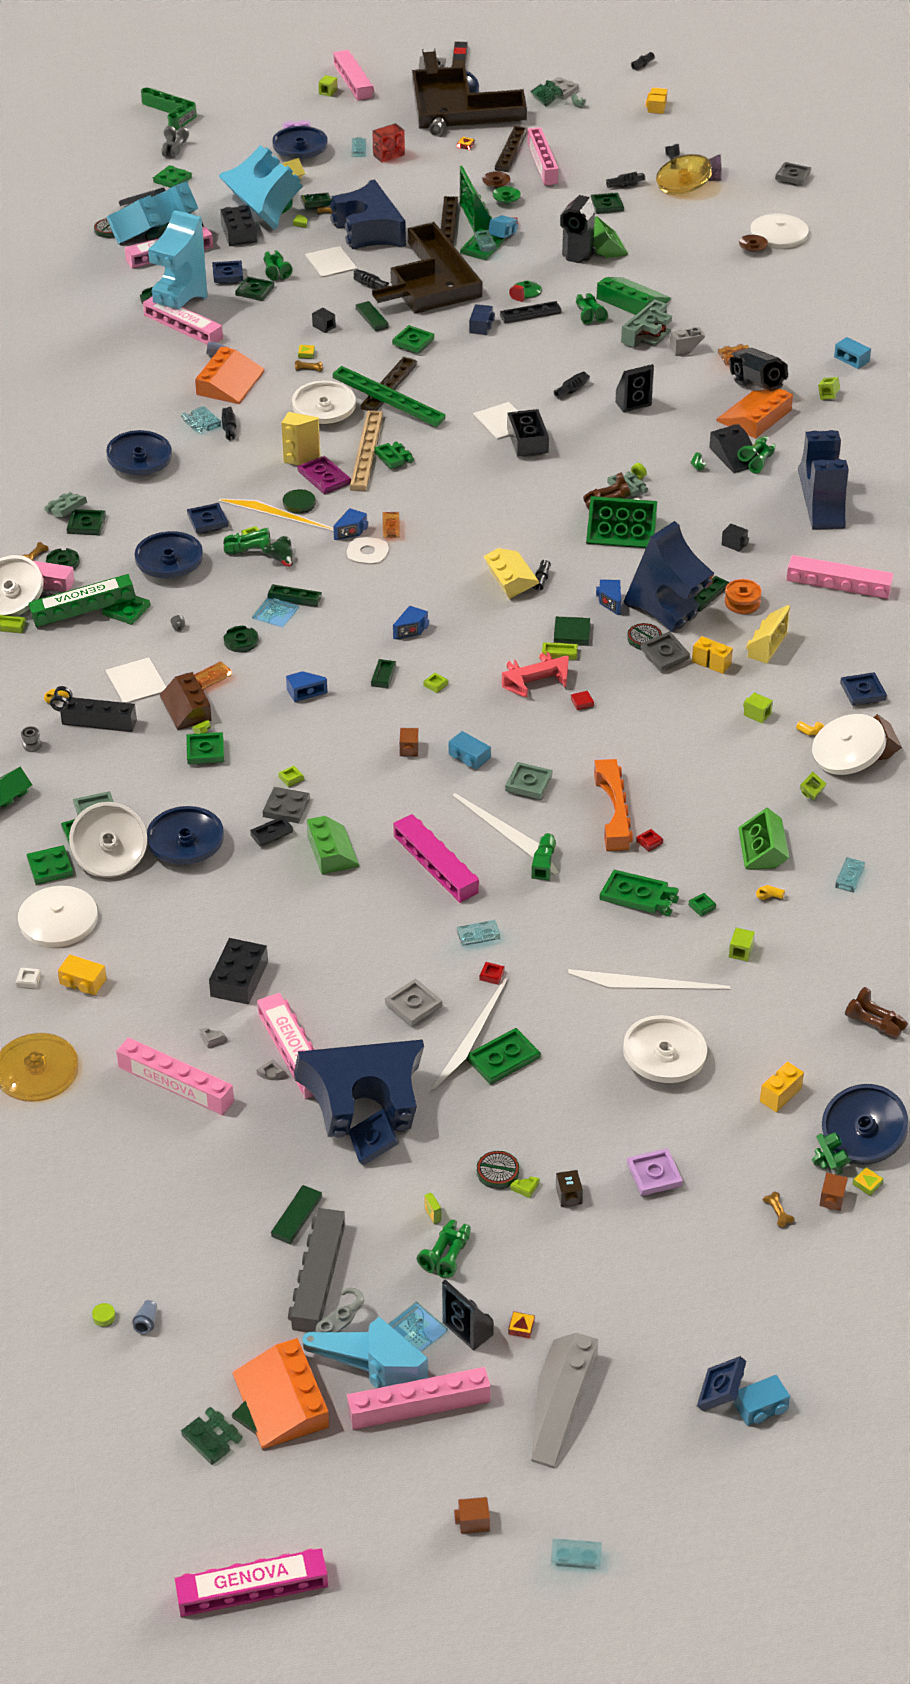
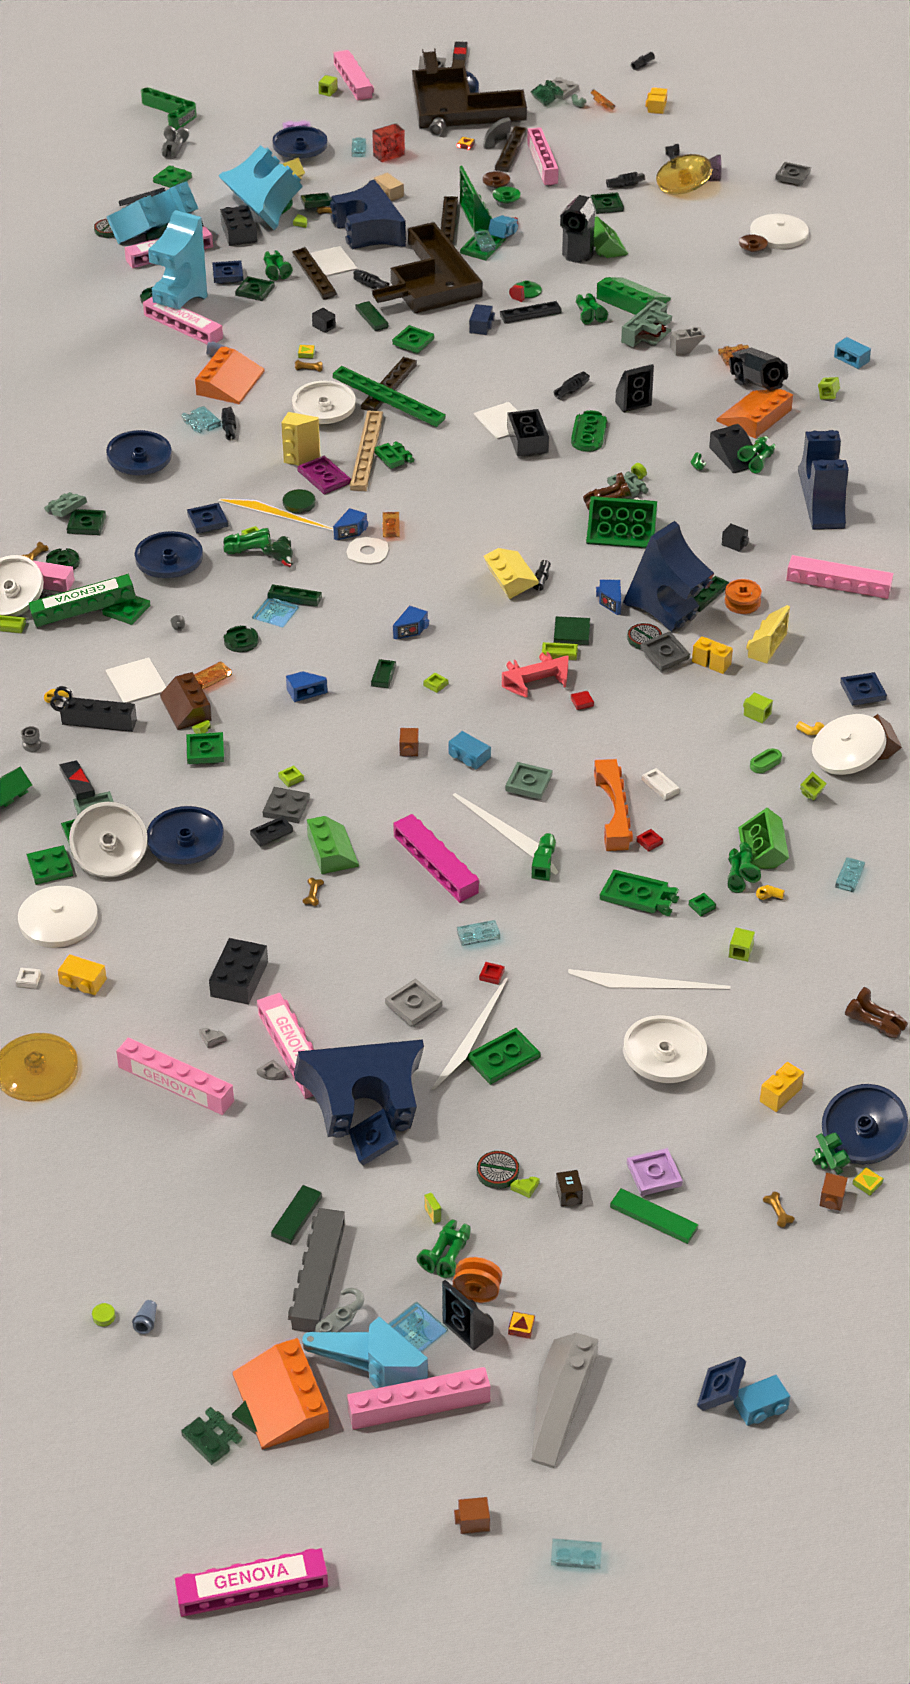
none -> black tile [59,760,95,800]
none -> dark brown tile [292,247,337,300]
none -> pearl gold piece [302,877,324,906]
none -> tan brick [374,173,404,201]
none -> orange wheel [453,1257,502,1303]
none -> dark grey brick [483,118,511,149]
none -> green tile [571,410,607,452]
none -> clear orange plate [591,89,616,110]
none -> green tile [610,1188,699,1244]
none -> white tile [641,768,680,801]
none -> green piece [727,842,761,893]
none -> bright green tile [750,748,782,774]

